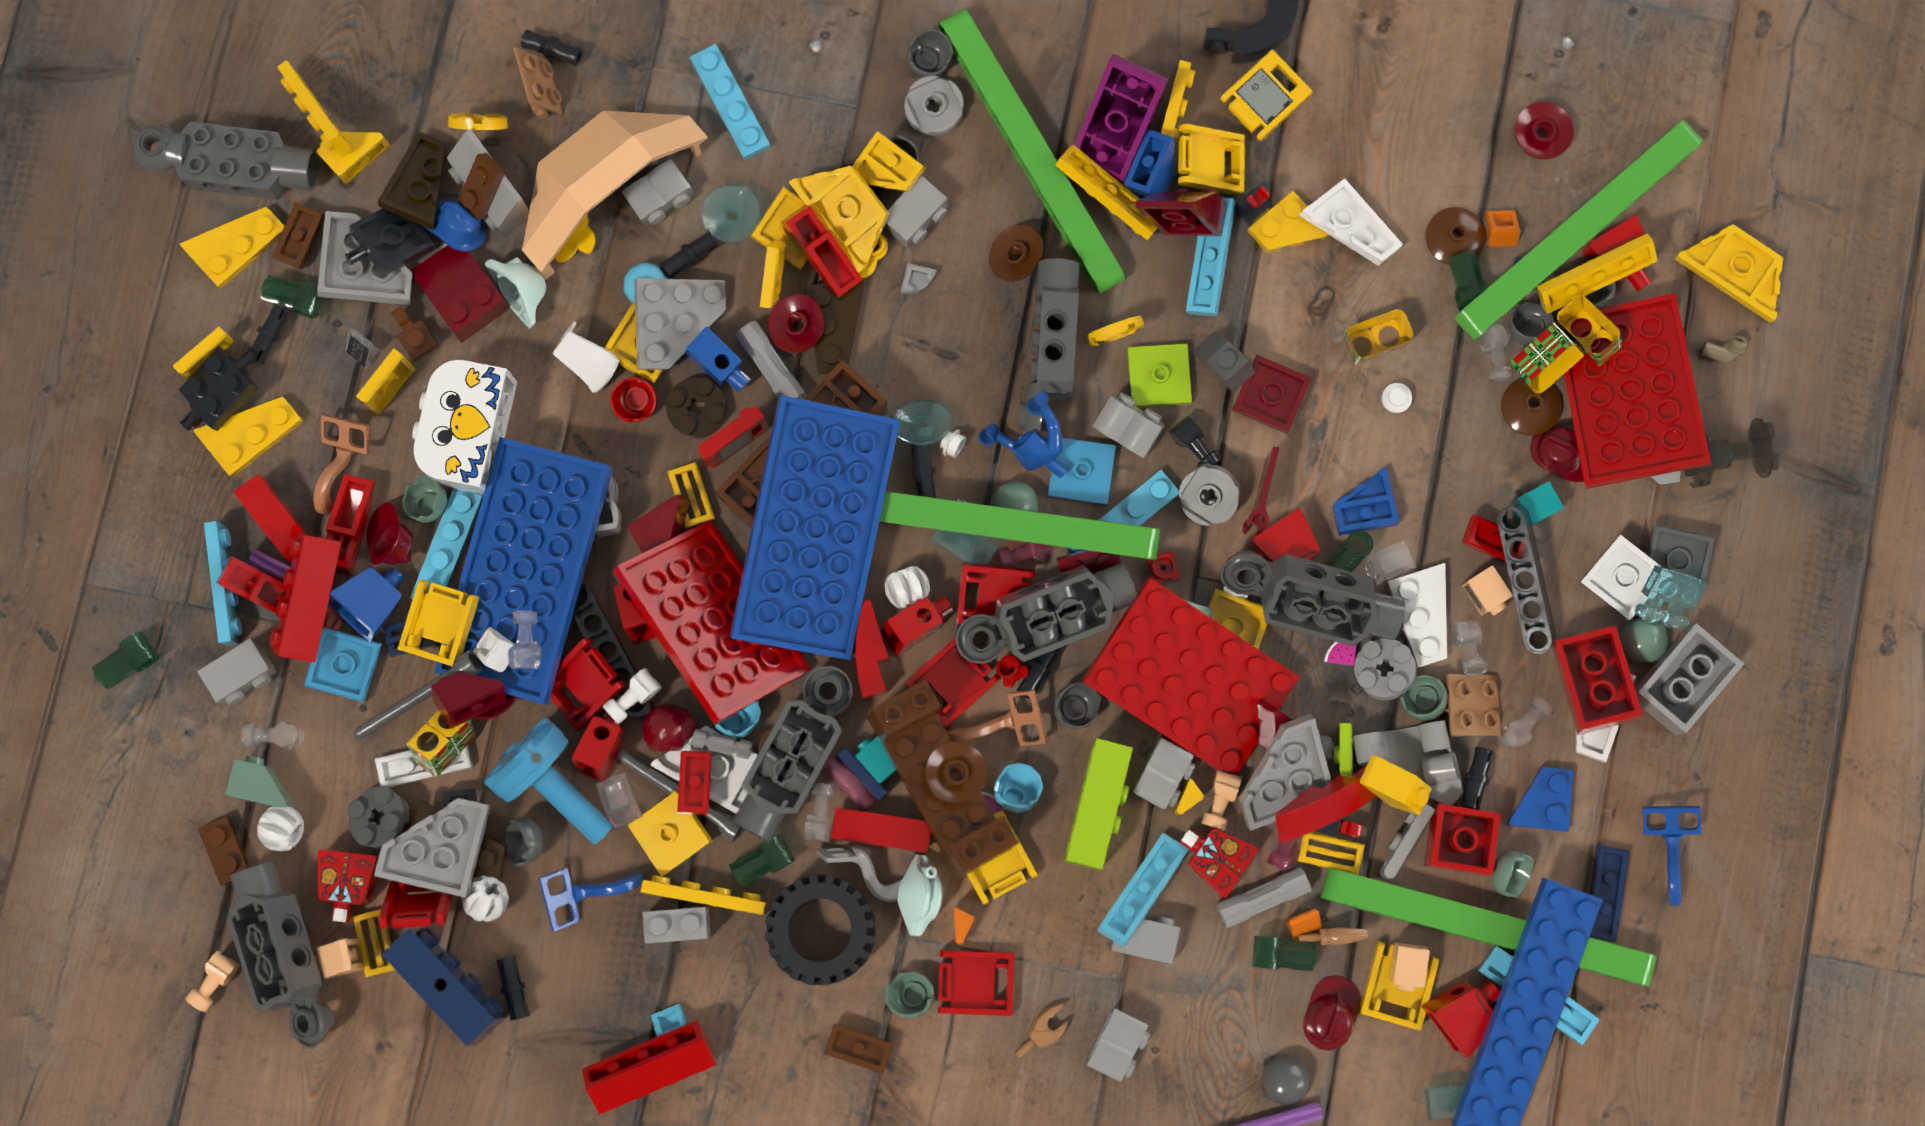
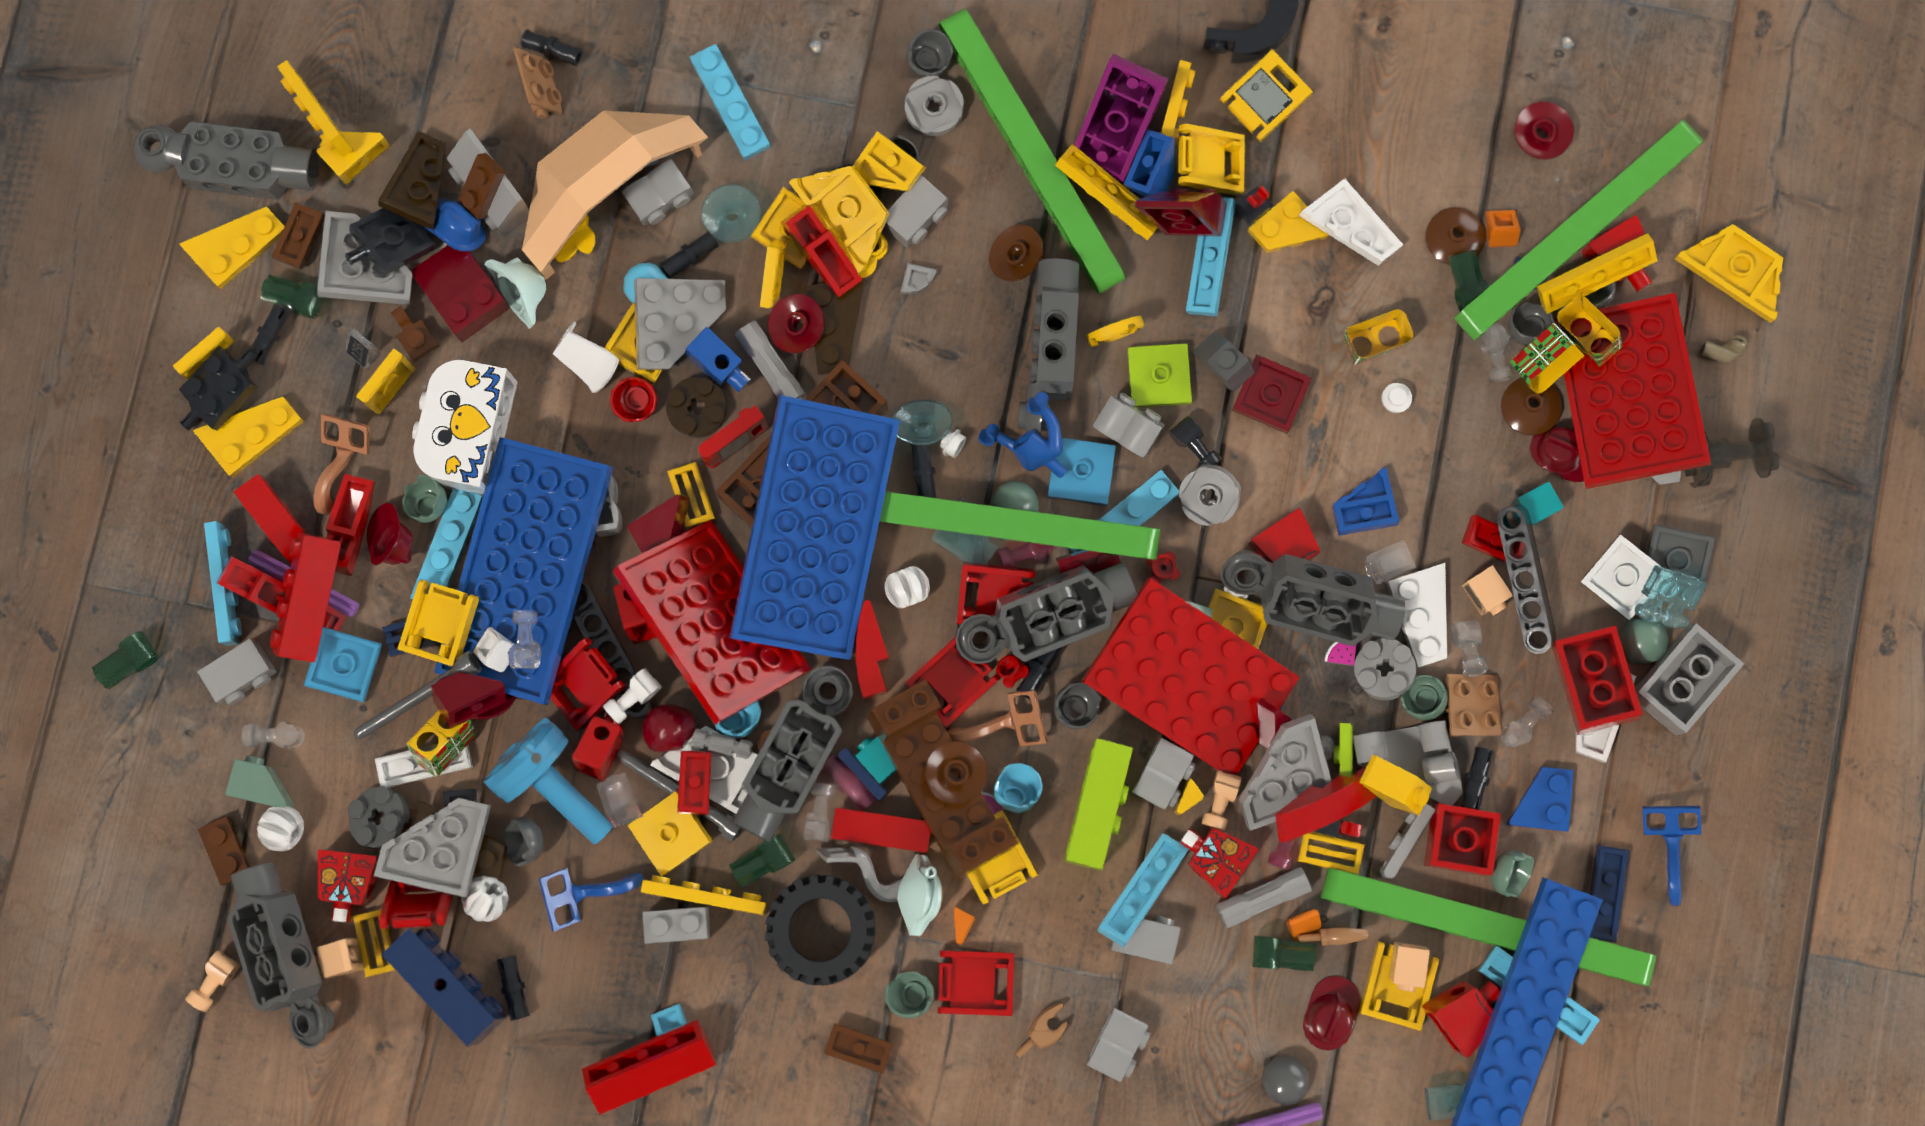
blue torso [328,567,404,643] -> none
yellow tile [448,113,508,130] -> none
red torso [881,596,953,657] -> none
dark red flag [1242,446,1279,537] -> none
clear green piece [1324,530,1374,572] -> none

